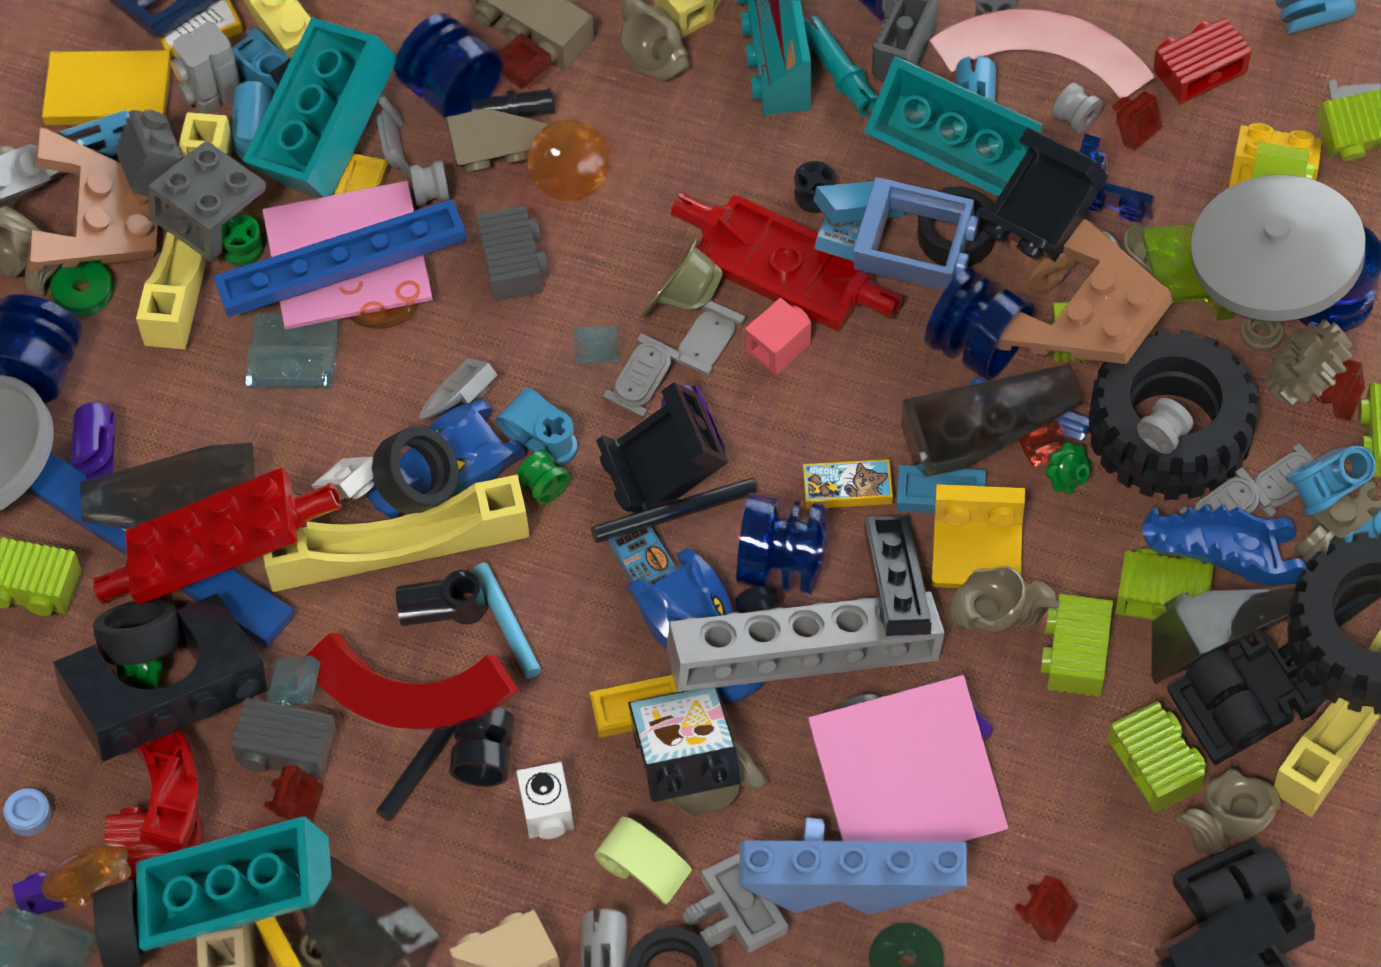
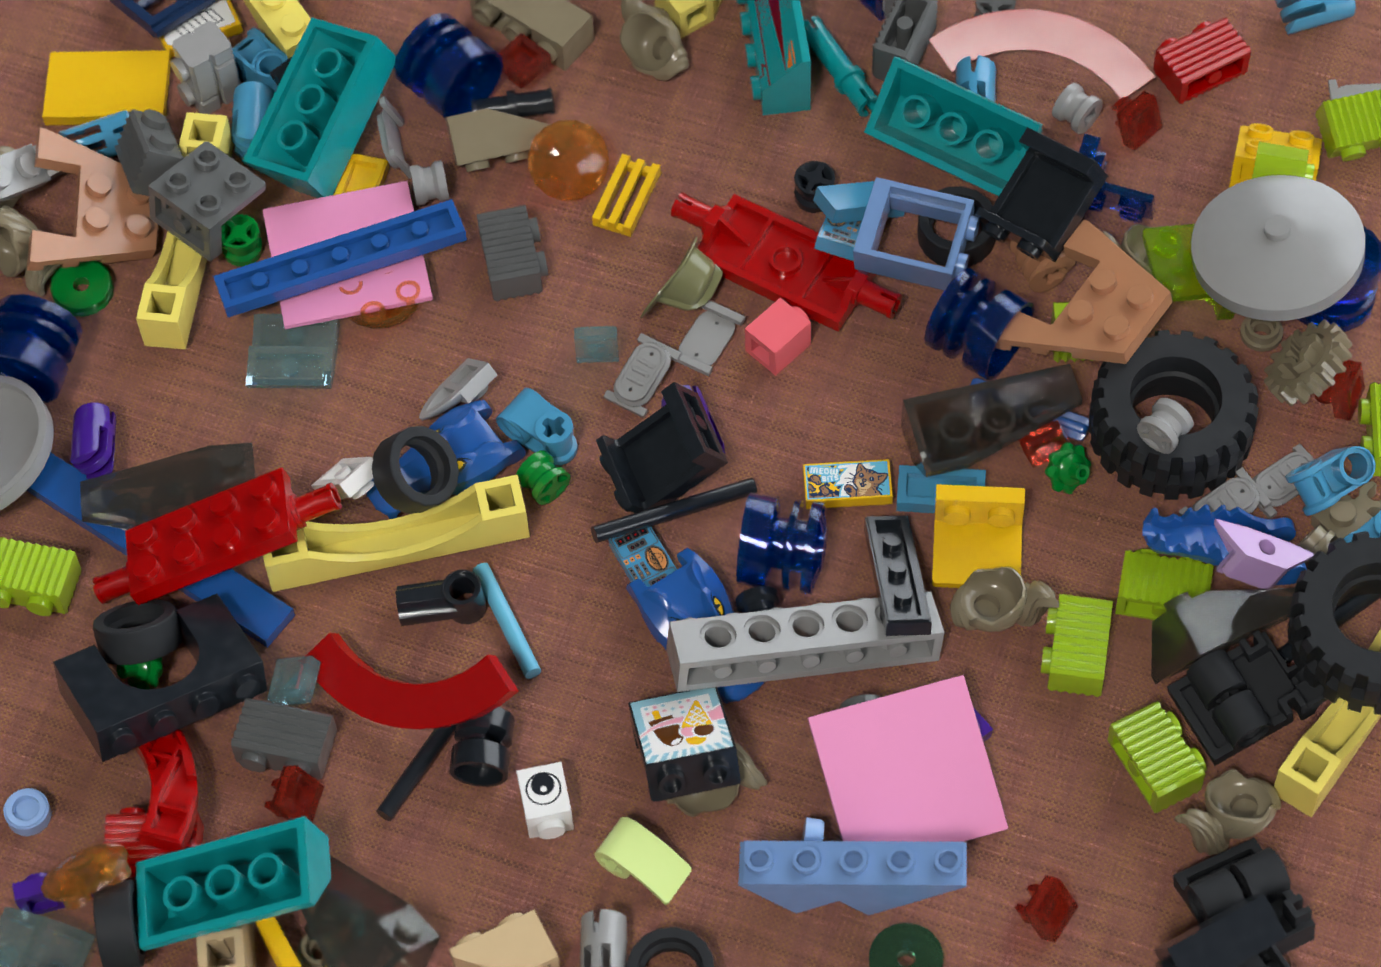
yellow tile [589,674,677,738] -> none
light grey hinge [682,853,788,954] -> none
none -> yellow tile [592,154,661,237]
none -> lavender piece [1214,519,1314,590]

